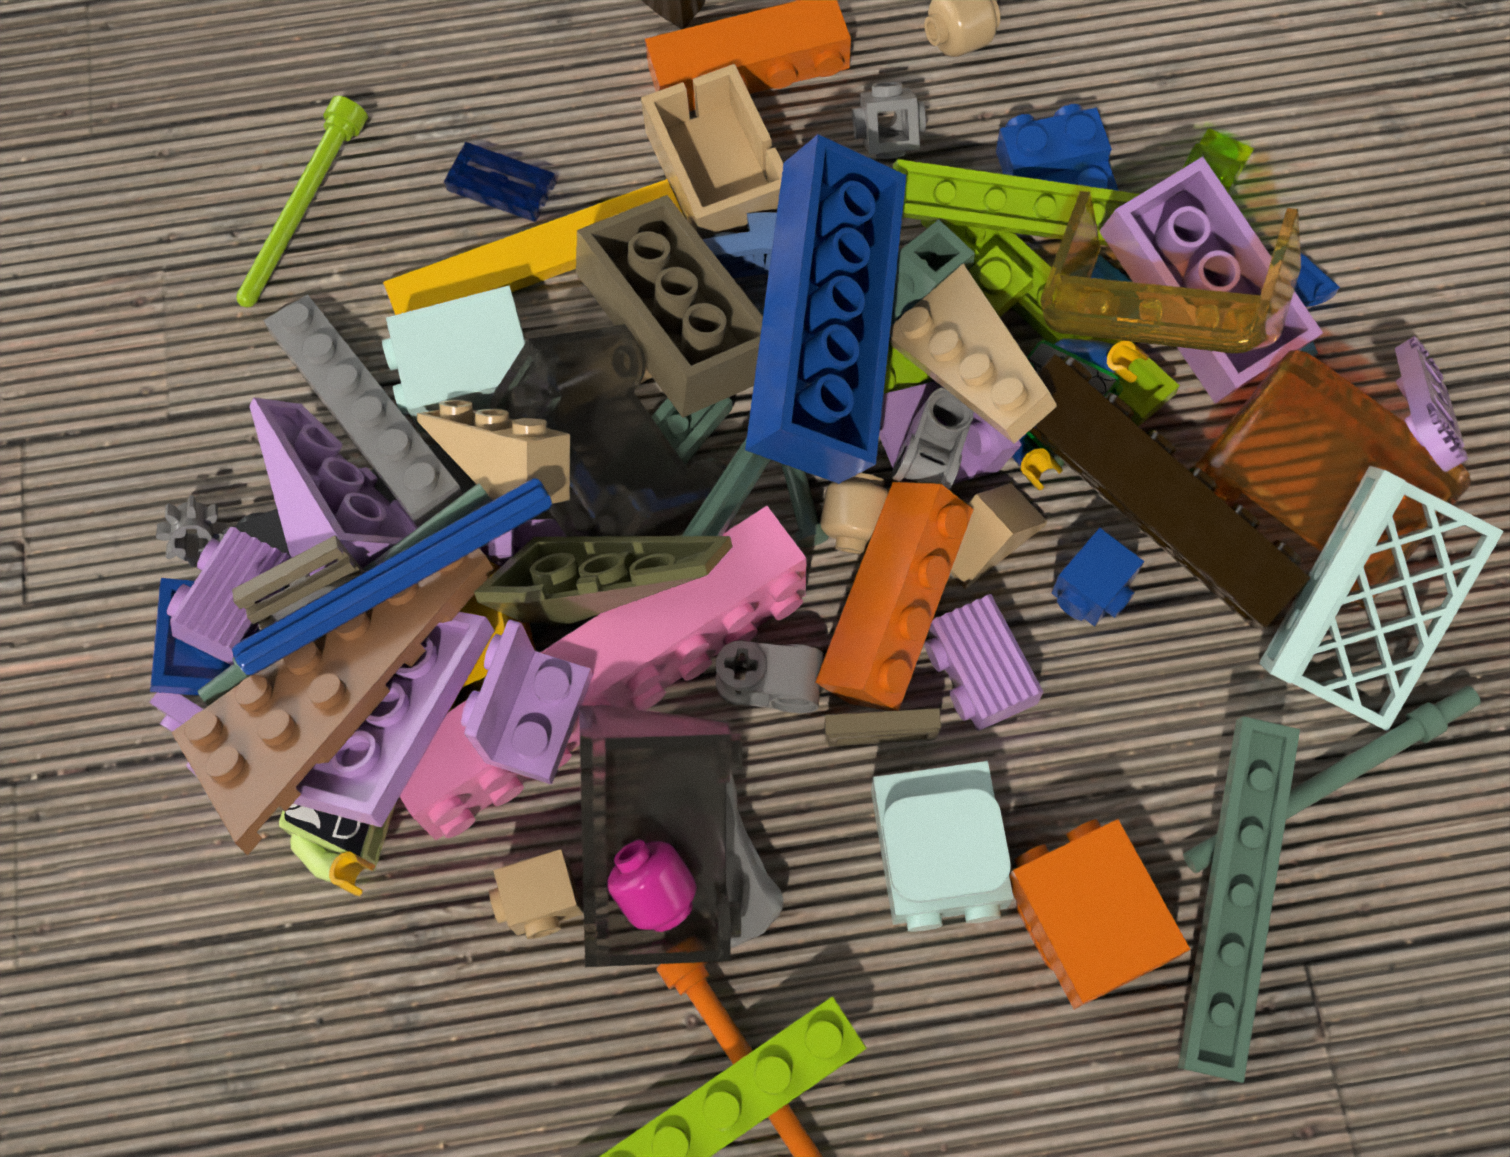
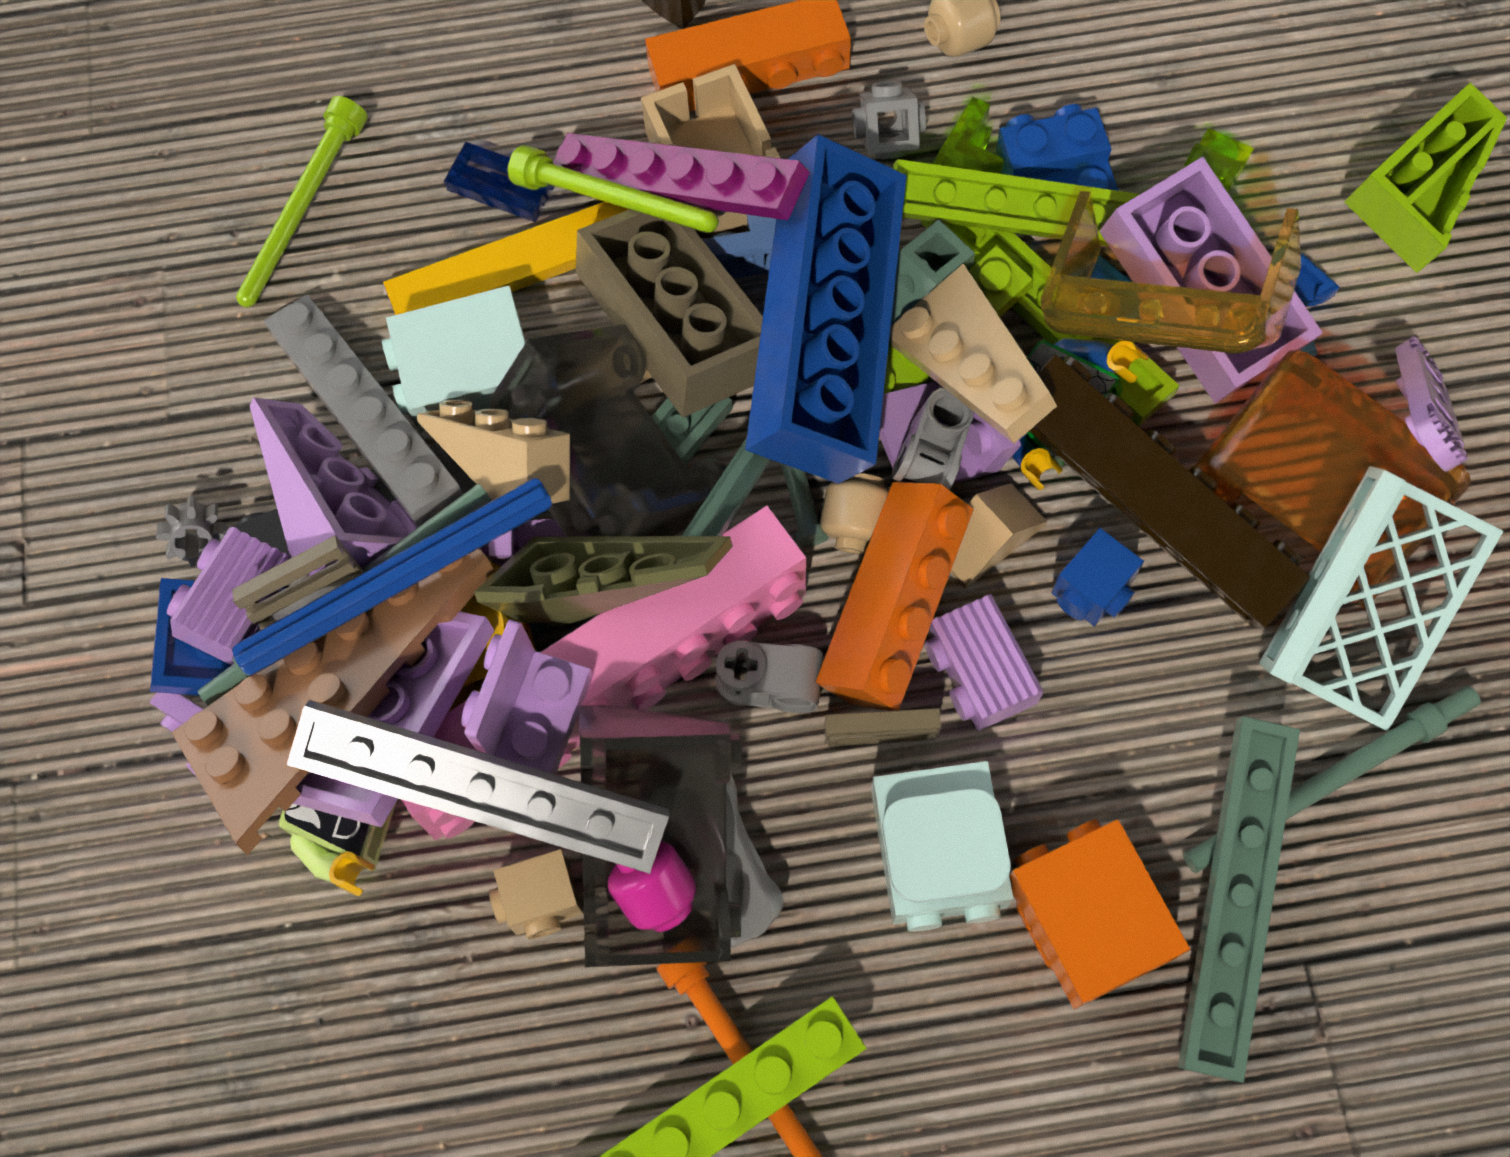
none -> plate [287,700,669,874]
none -> lime piece [508,145,719,233]
none -> magenta plate [553,133,810,221]
none -> clear neon green slope [932,96,1004,174]
none -> lime wedge [1344,82,1507,273]

